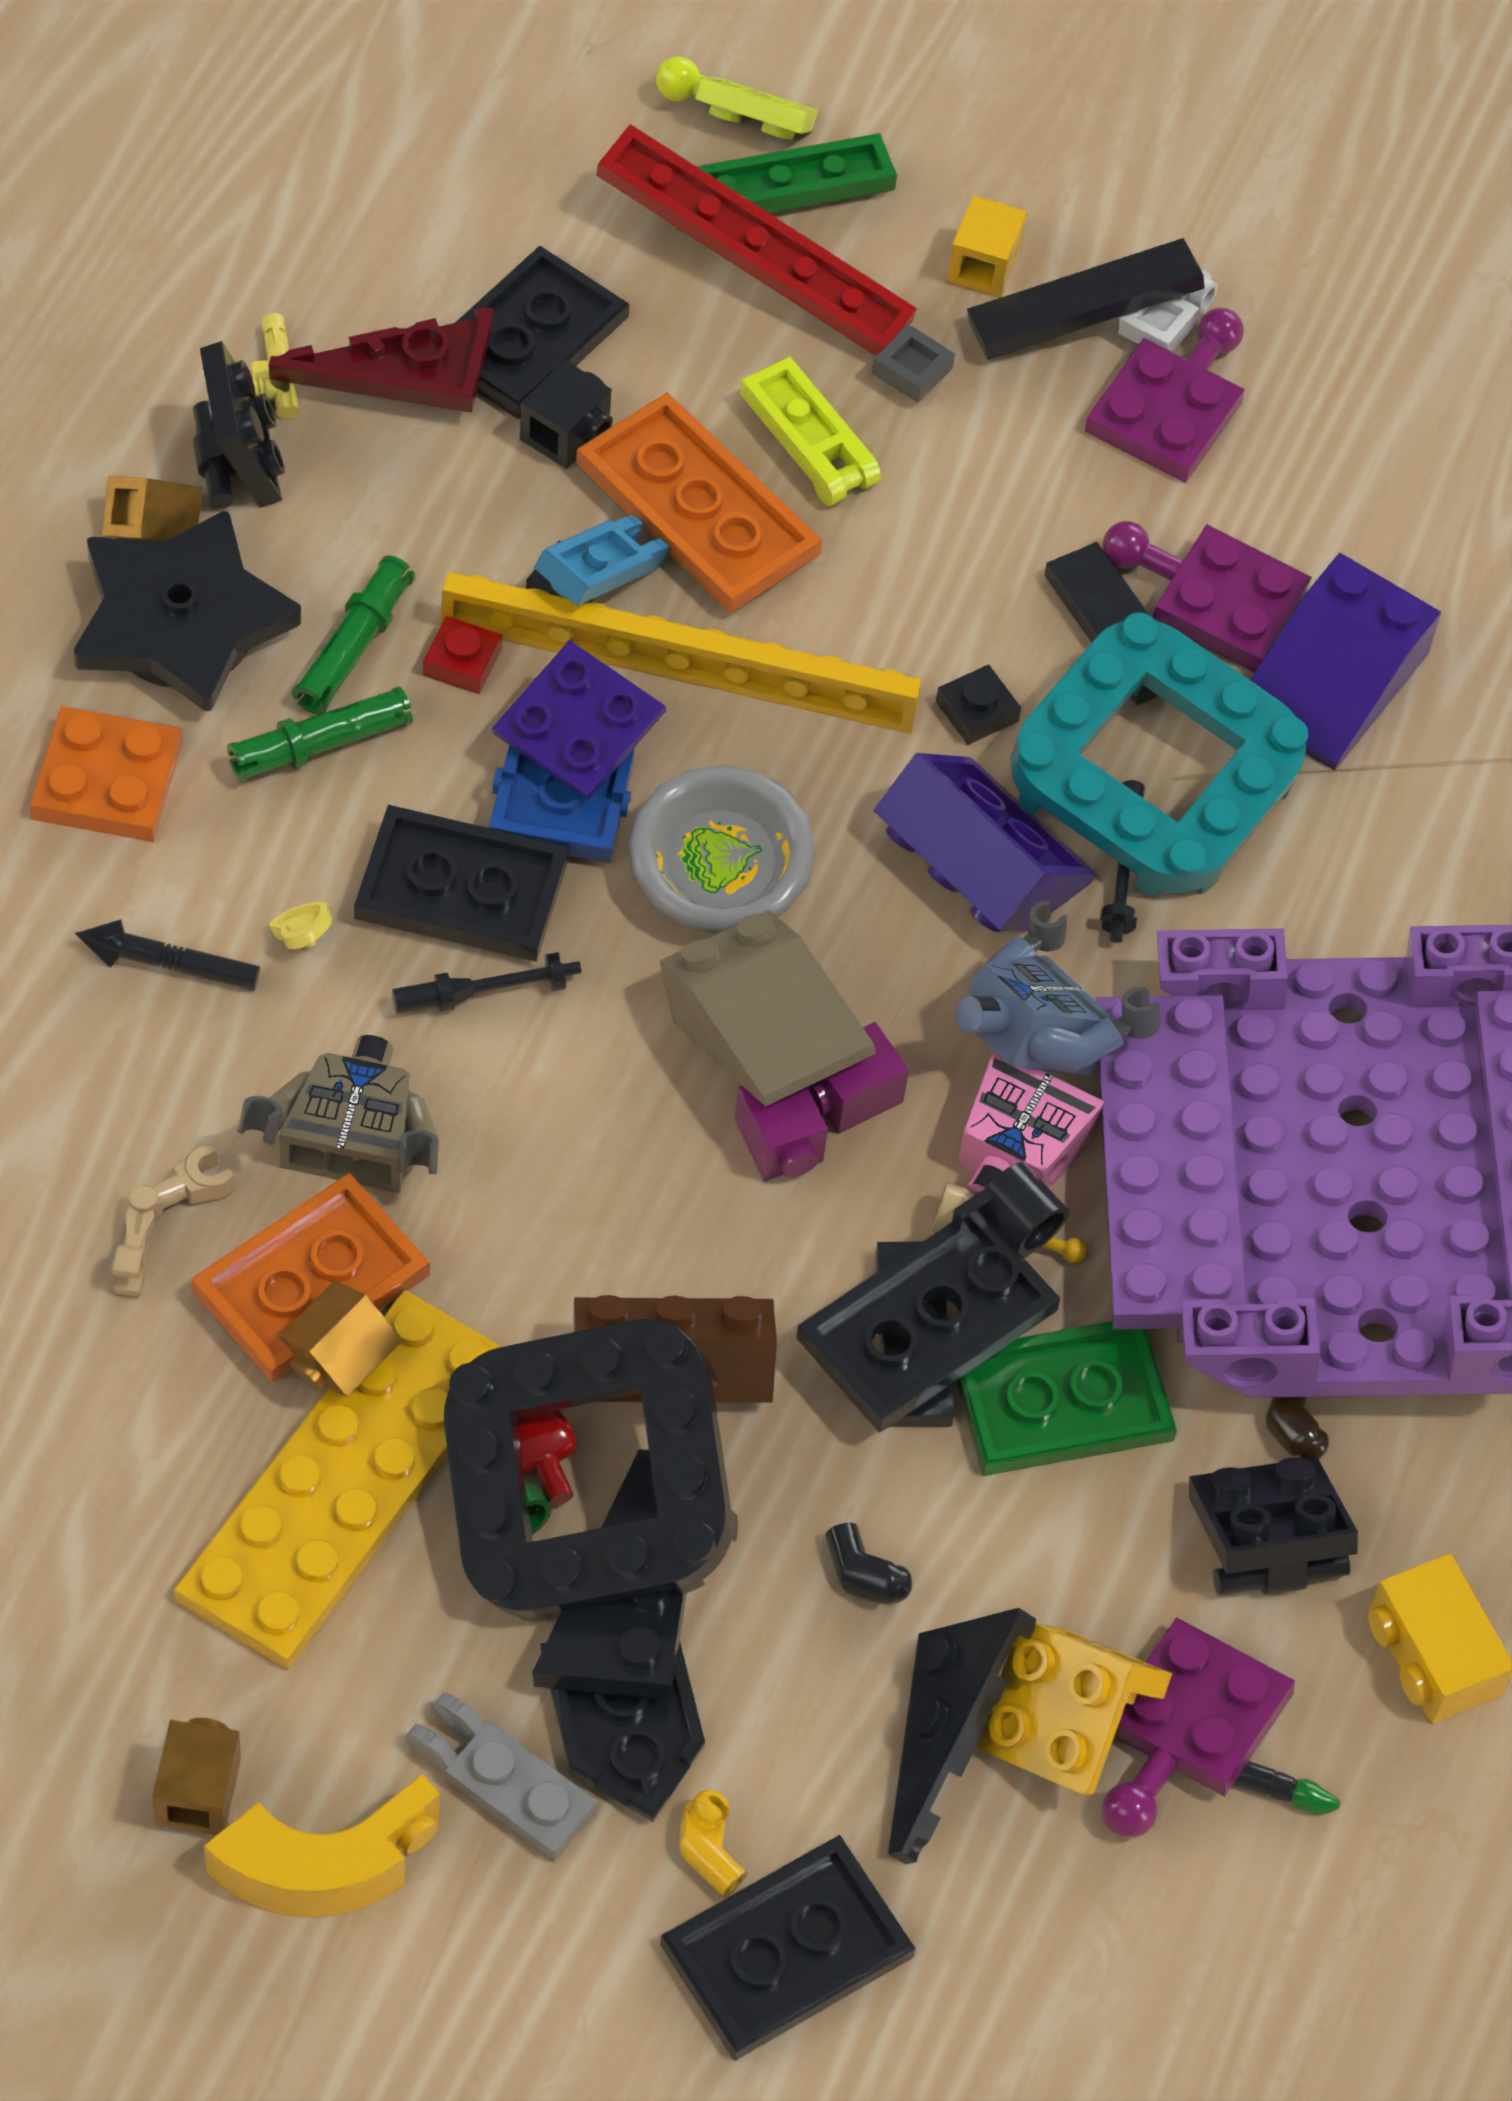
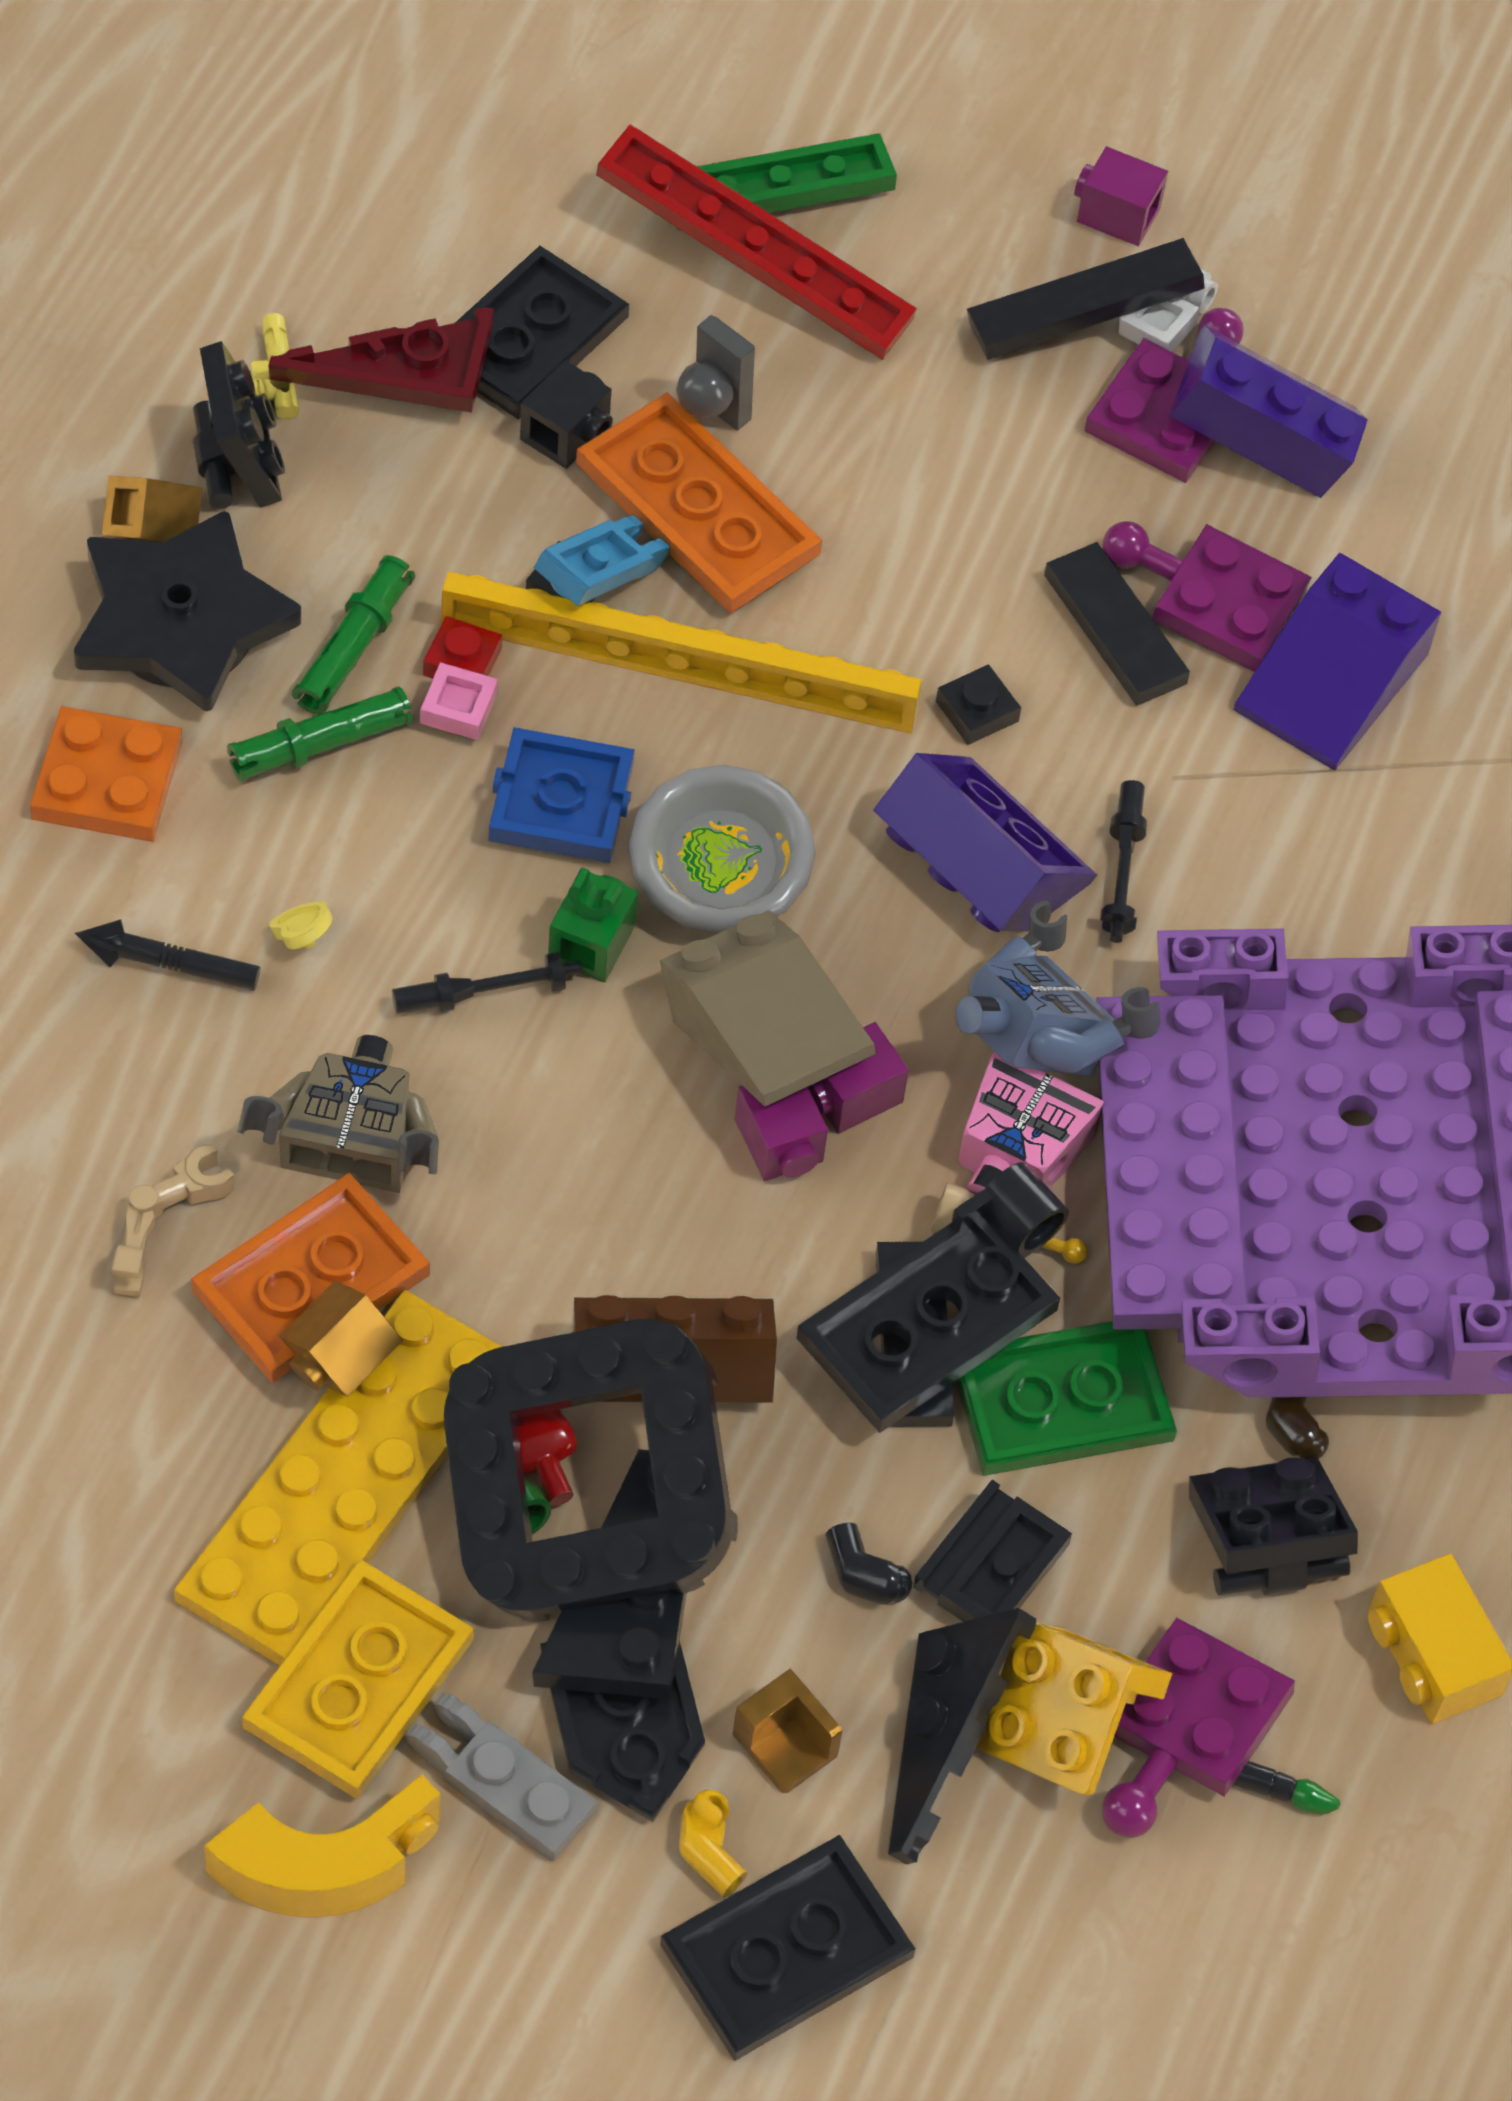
pearl gold brick [152,1717,241,1835] -> none
black plate [354,805,569,962] -> none
dark purple plate [492,640,666,801] -> none
neon yellow plate [656,56,818,140] -> none
neon yellow plate [740,356,881,507] -> none
dark grey plate [872,324,955,403] -> none
yellow brick [947,195,1028,298] -> none
teal plate [1010,612,1308,898] -> none
none -> yellow plate [242,1559,474,1800]
none -> bright pink plate [420,662,498,740]
none -> green brick [548,867,639,983]
none -> dark grey tile [676,315,755,431]
none -> pearl gold panel [732,1668,843,1793]
none -> black plate [913,1479,1072,1622]
none -> magenta brick [1074,146,1168,247]
none -> dark purple slope [1169,325,1368,498]

